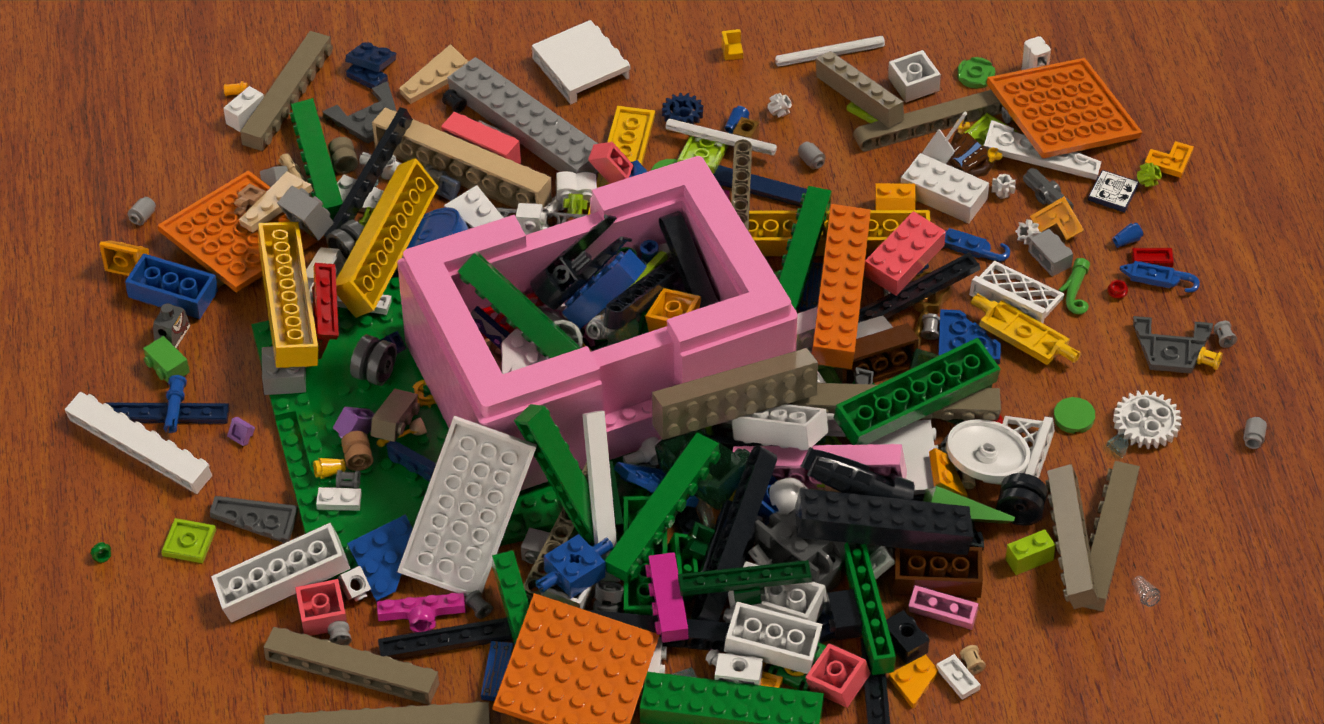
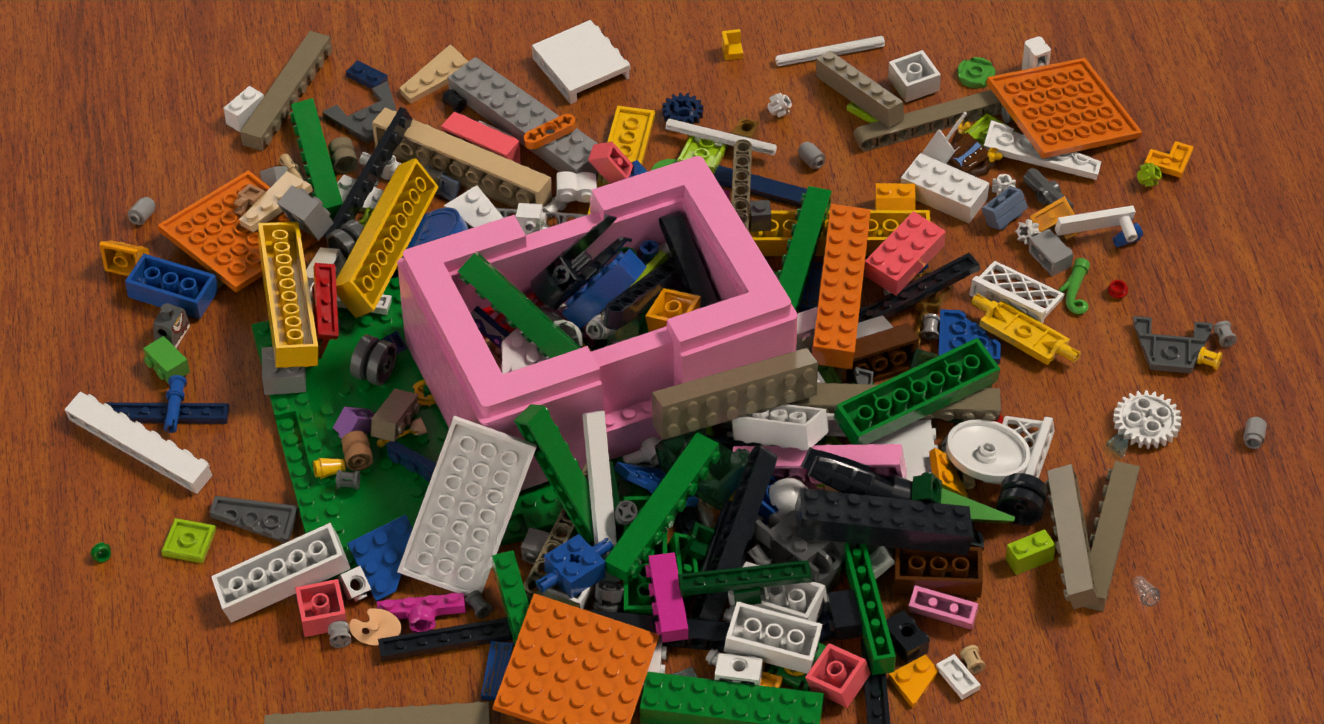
light orange pin [224,81,248,96] -> none
medium lavender tile [227,417,255,446] -> none
dark tan brick [264,627,439,705] -> none
white plate [316,487,362,511] -> none
dark blue plate [345,42,397,72] -> none
lime gear [563,193,588,214] -> none
blue cone [724,106,750,134] -> none
blue plate [944,228,1011,262] -> none
bright green tile [1054,397,1095,434] -> none
tile [1088,170,1139,212] -> none
blue plate [1120,261,1200,293] -> none
red tile [1131,248,1174,267] -> none
none -> light nougat piece [349,608,401,645]
none -> orange beam [524,114,576,150]
none -> dark grey wheel [614,500,637,525]
none -> dark grey brick [749,200,771,232]
none -> dark green brick [912,472,942,503]
none -> sand blue brick [981,186,1028,230]
none -> white piece [1055,205,1138,242]

